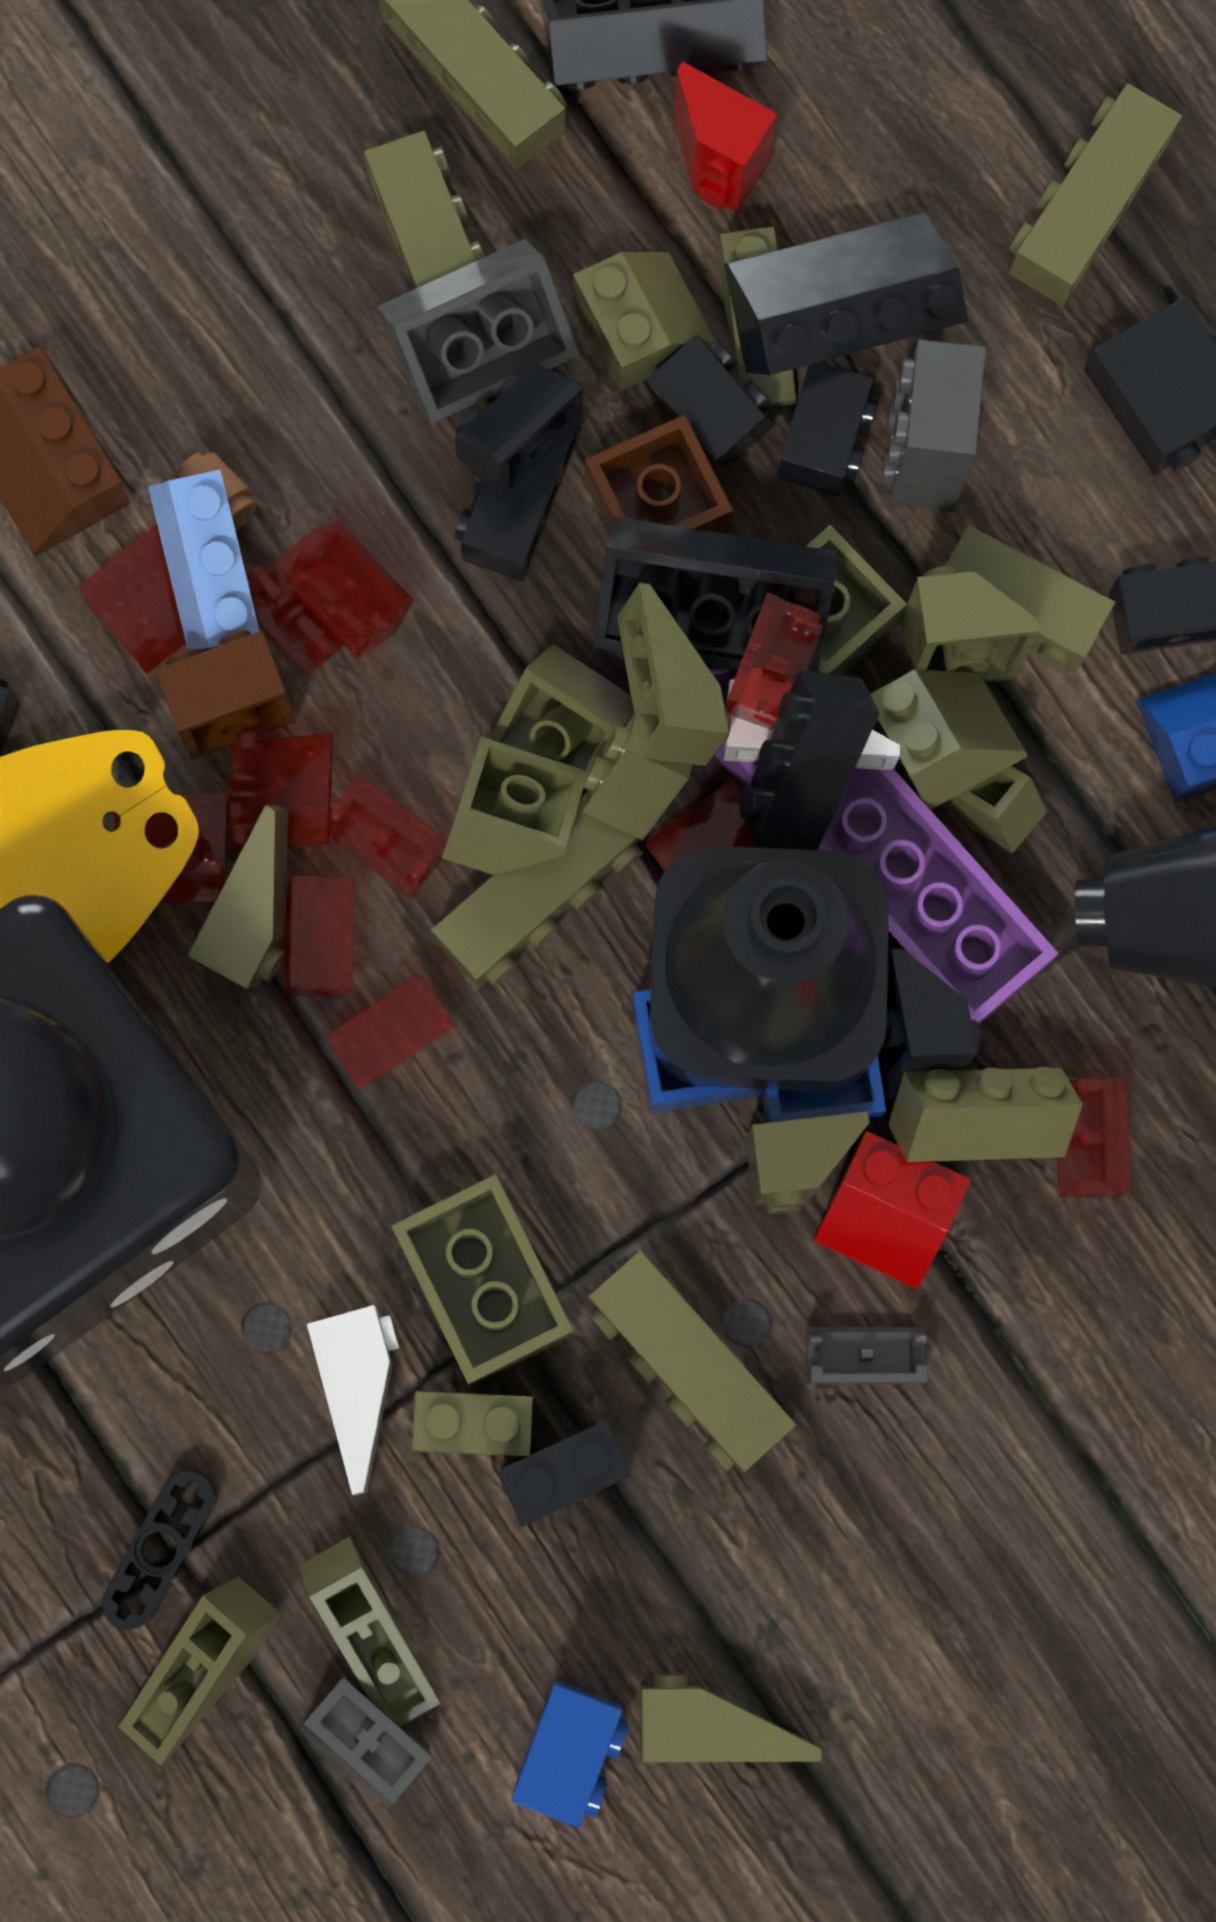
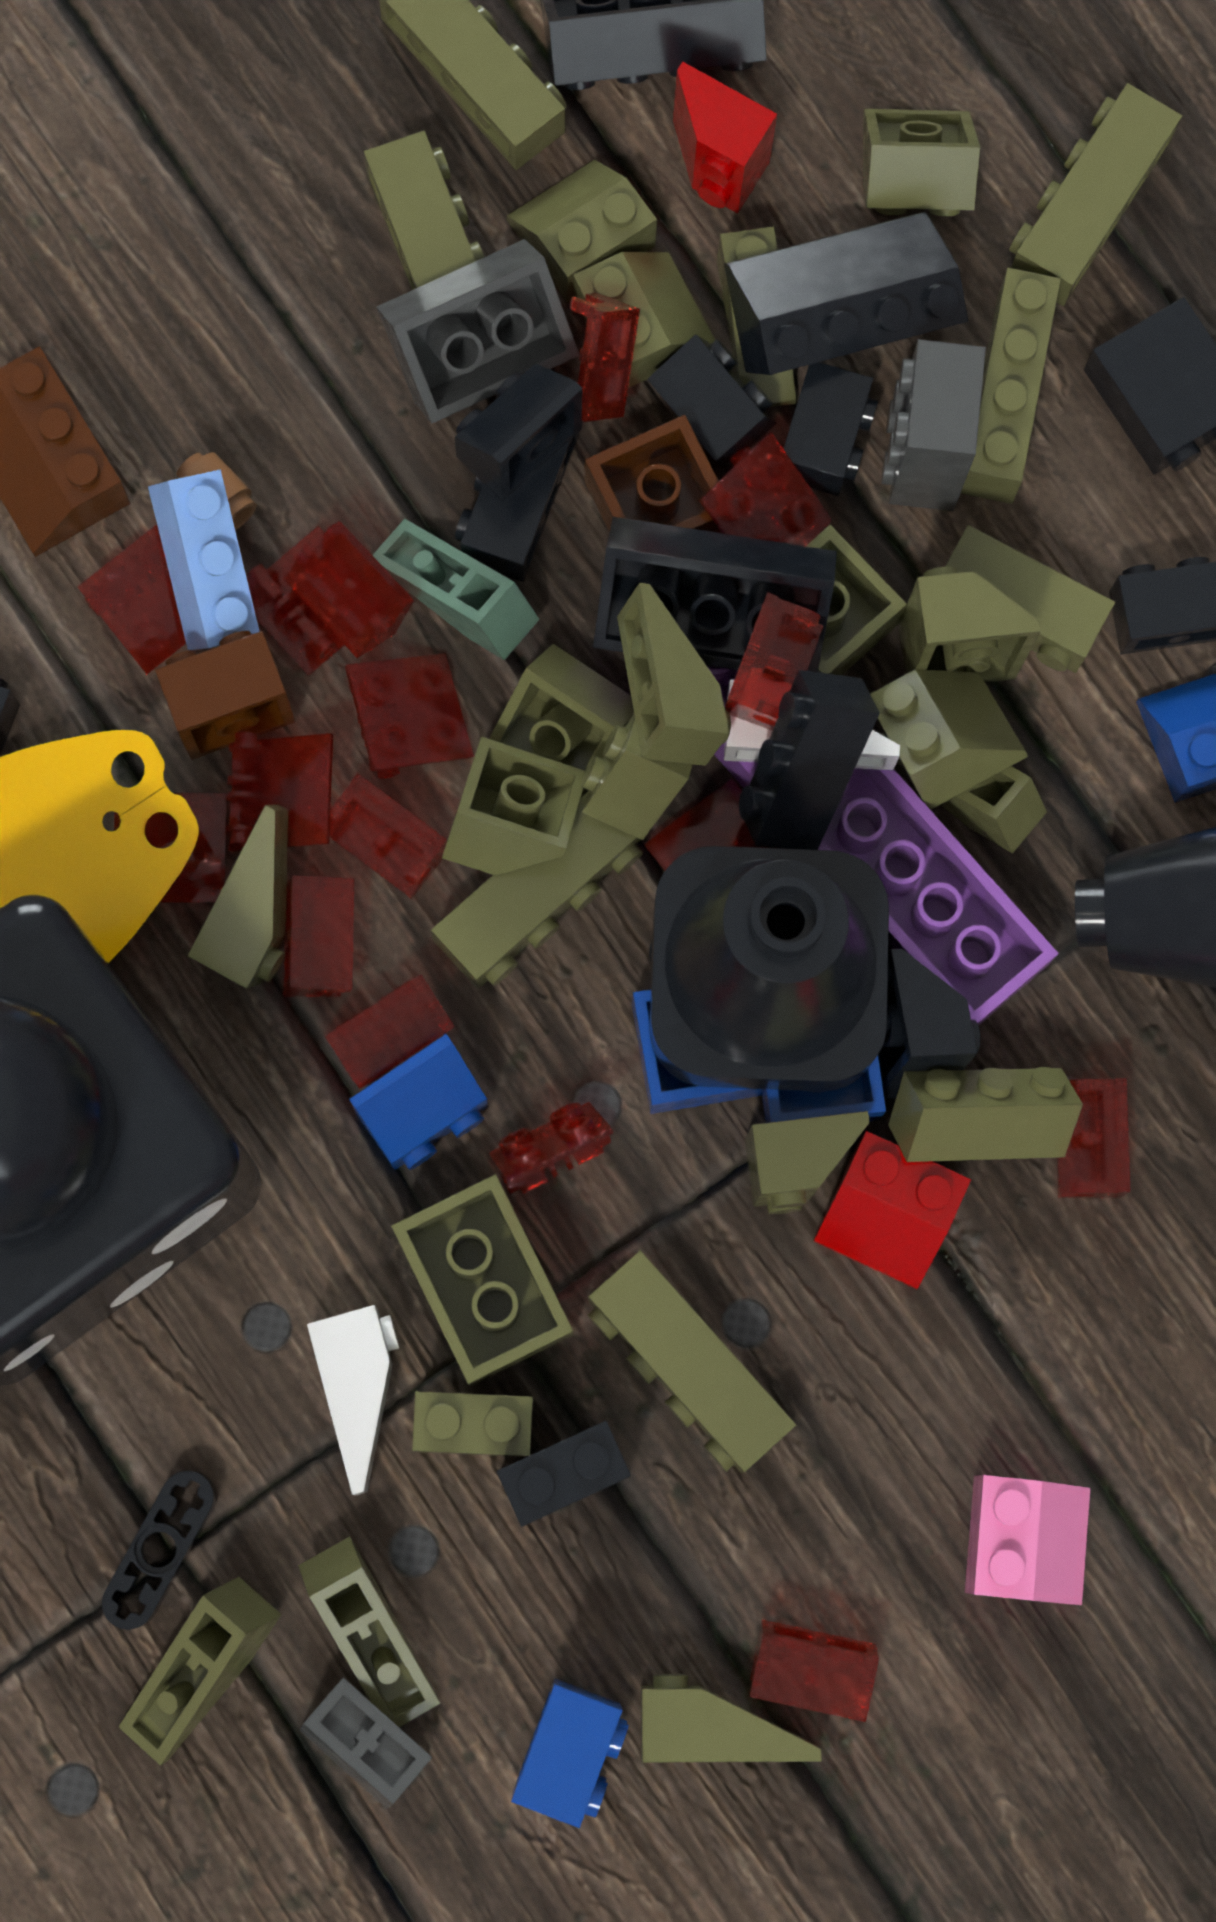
dark grey hinge [805,1327,928,1385] -> none
none -> clear red hinge [345,653,474,779]
none -> blue slope [349,1034,488,1170]
none -> sand green slope [370,518,540,660]
none -> clear red hinge [489,1102,614,1194]
none -> olive slope [507,160,657,303]
none -> clear red hinge [570,293,640,422]
none -> clear red hinge [699,432,833,546]
none -> clear red hinge [749,1620,879,1722]
none -> olive slope [863,109,980,216]
none -> olive brick [961,268,1061,504]
none -> bright pink slope [965,1475,1090,1605]

